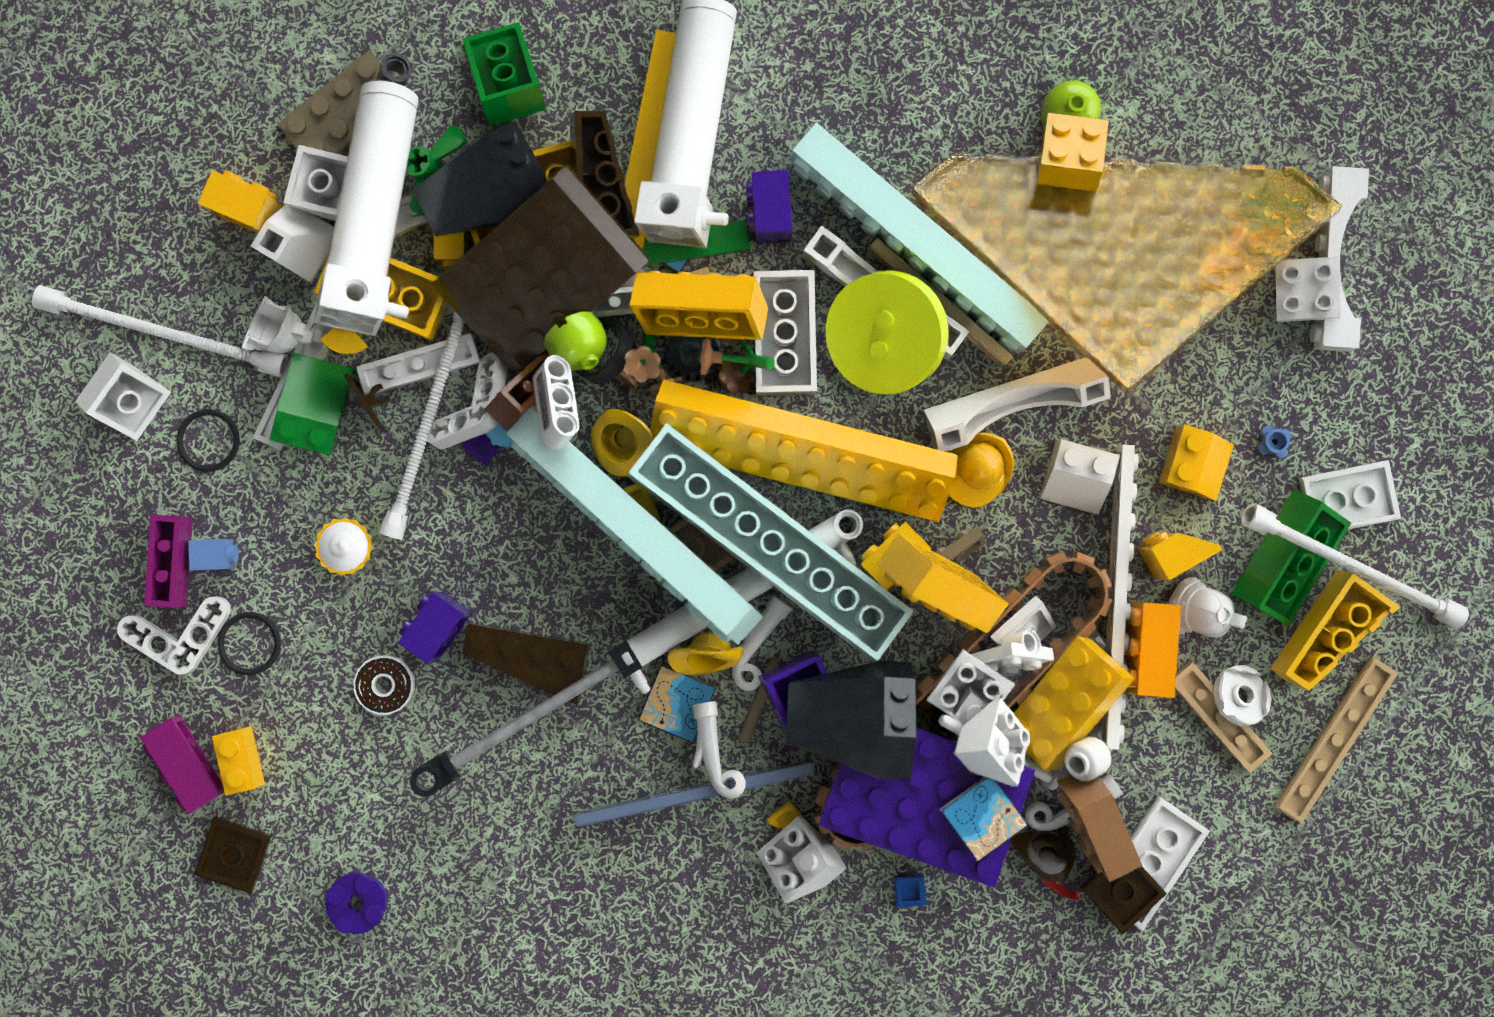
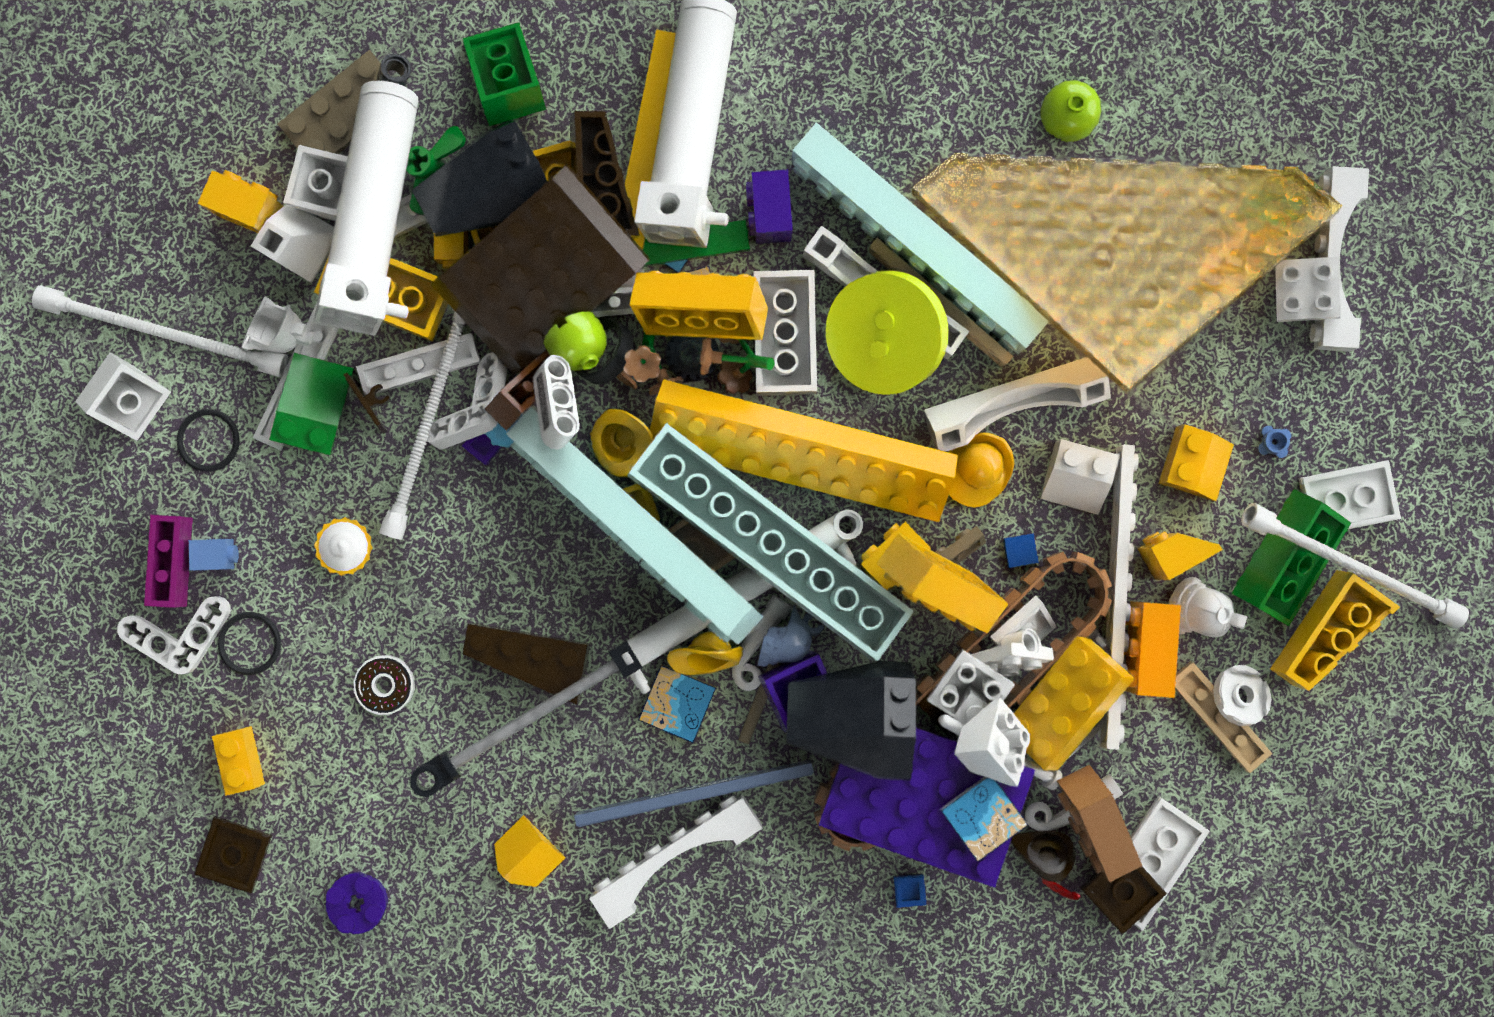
magenta brick [140,715,225,814] -> none
yellow brick [320,327,368,354] -> none
dark purple brick [398,591,473,664] -> none
white plant [692,702,746,798] -> none
white slope [757,816,846,903] -> none
yellow tile [766,800,807,829] -> none
yellow brick [1037,113,1109,192] -> none
white head [1064,737,1111,781] -> none
tan tile [1273,656,1398,824] -> none
none -> yellow slope [494,815,565,887]
none -> white arch [589,794,762,929]
none -> sand blue helmet [757,604,824,667]
none -> blue tile [1003,533,1039,568]

